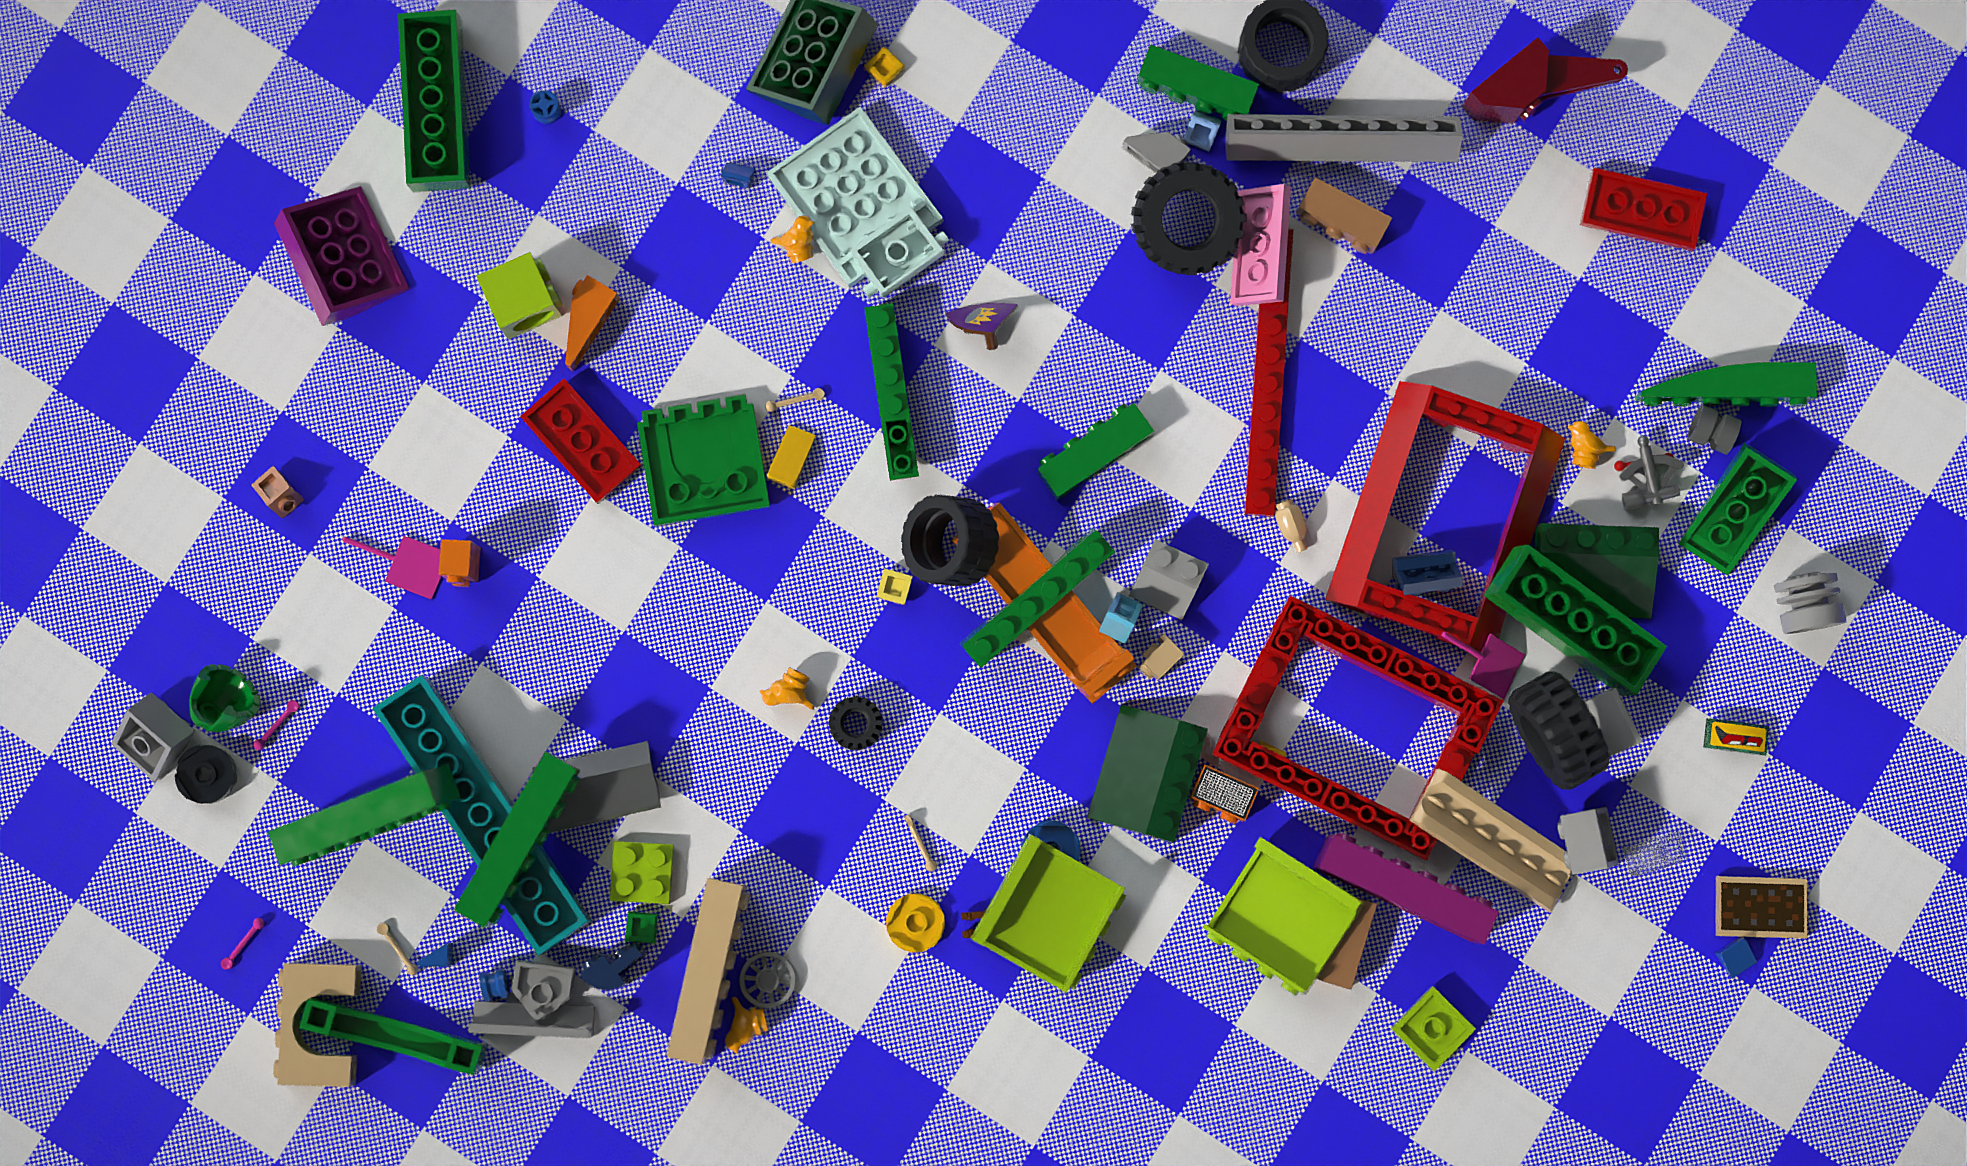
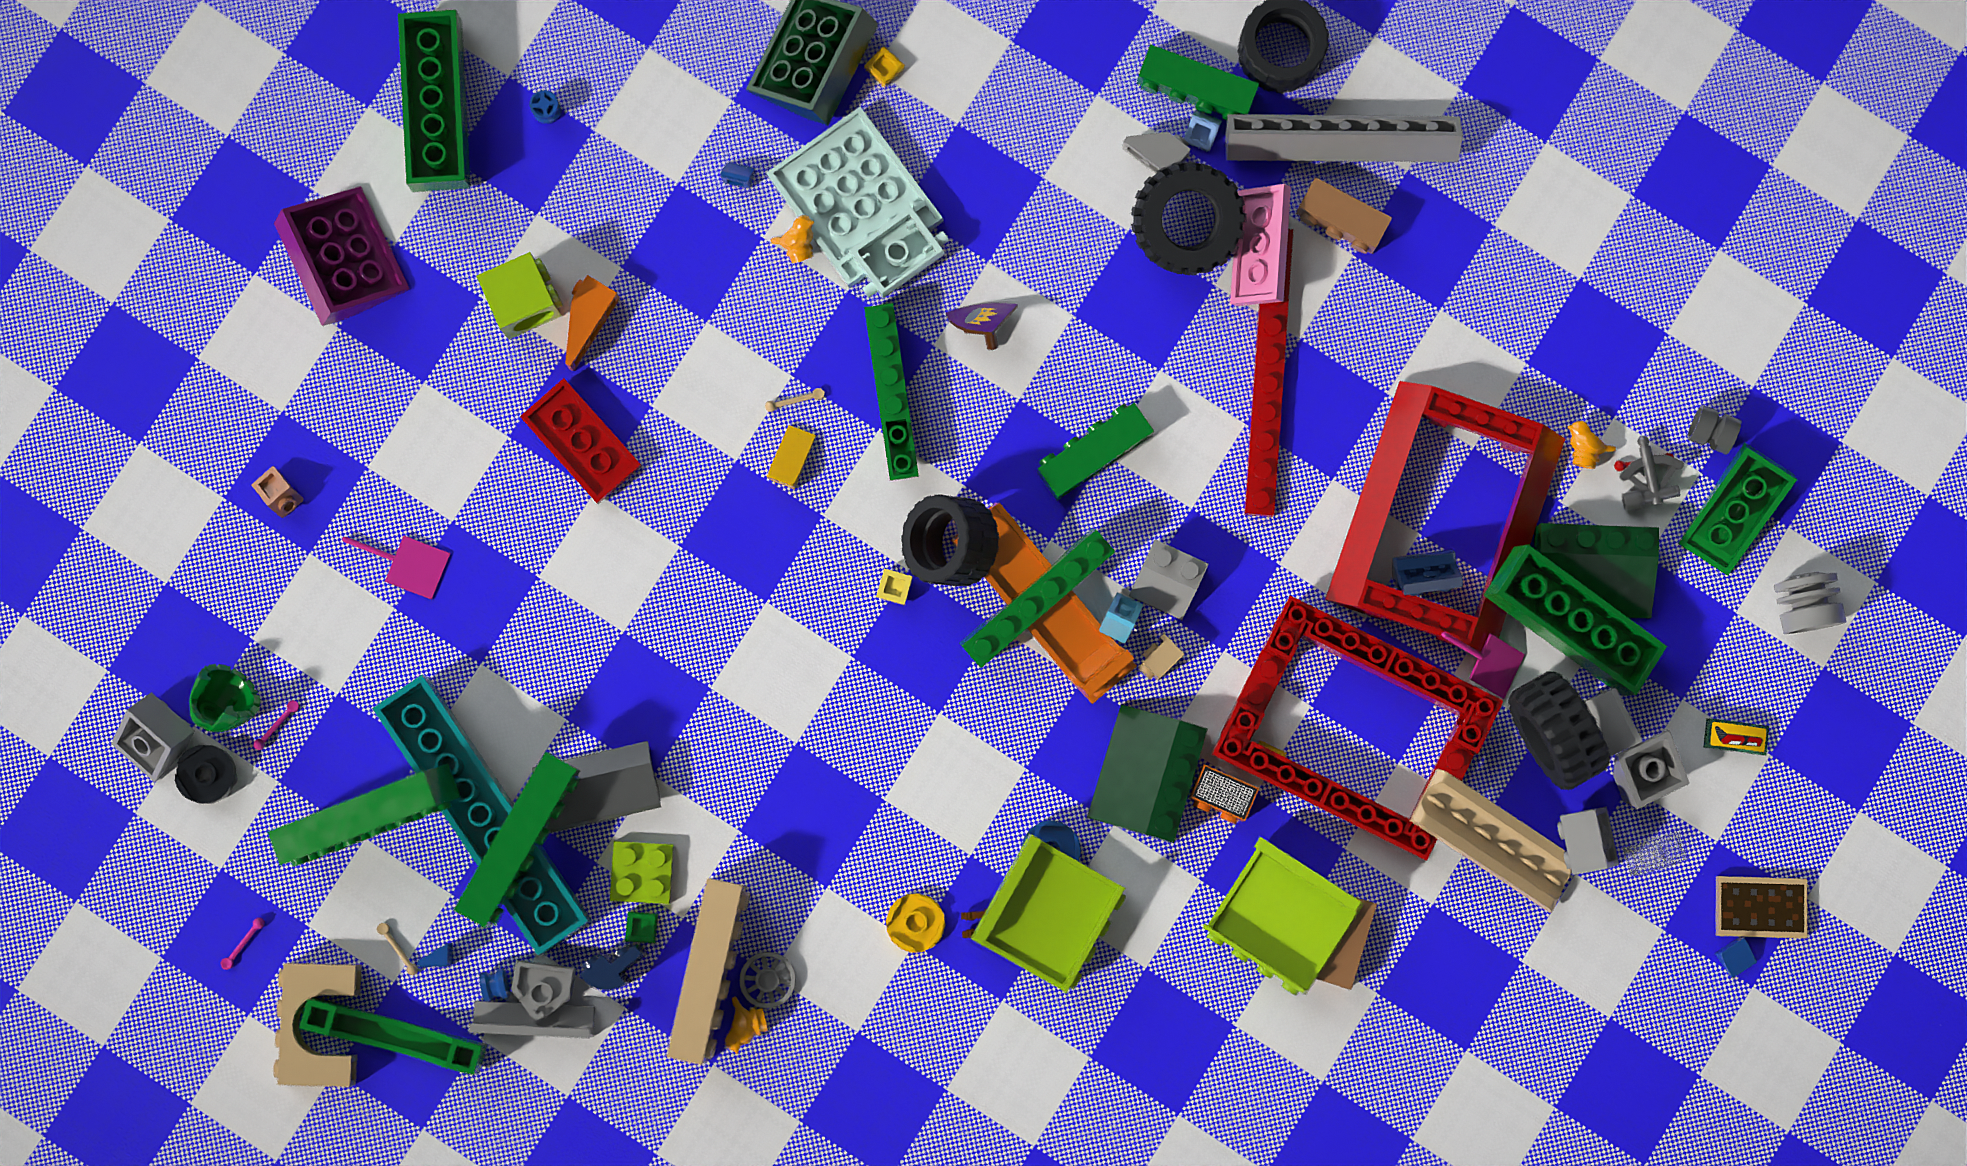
orange brick [439,539,481,587] -> none
green hinge [637,394,770,527] -> none
light orange animal [760,667,815,710] -> none
black tyre [829,696,883,750] -> none
tan hinge [904,814,937,872] -> none
tan plant [1275,499,1308,553] -> none
magenta brick [1313,832,1499,945] -> none
lime plate [1390,986,1476,1072] -> none
dark red slope [1462,37,1628,124] -> none
red plate [1580,167,1707,251] -> none
green slope [1635,362,1817,407] -> none
none -> light grey slope [1613,730,1690,809]

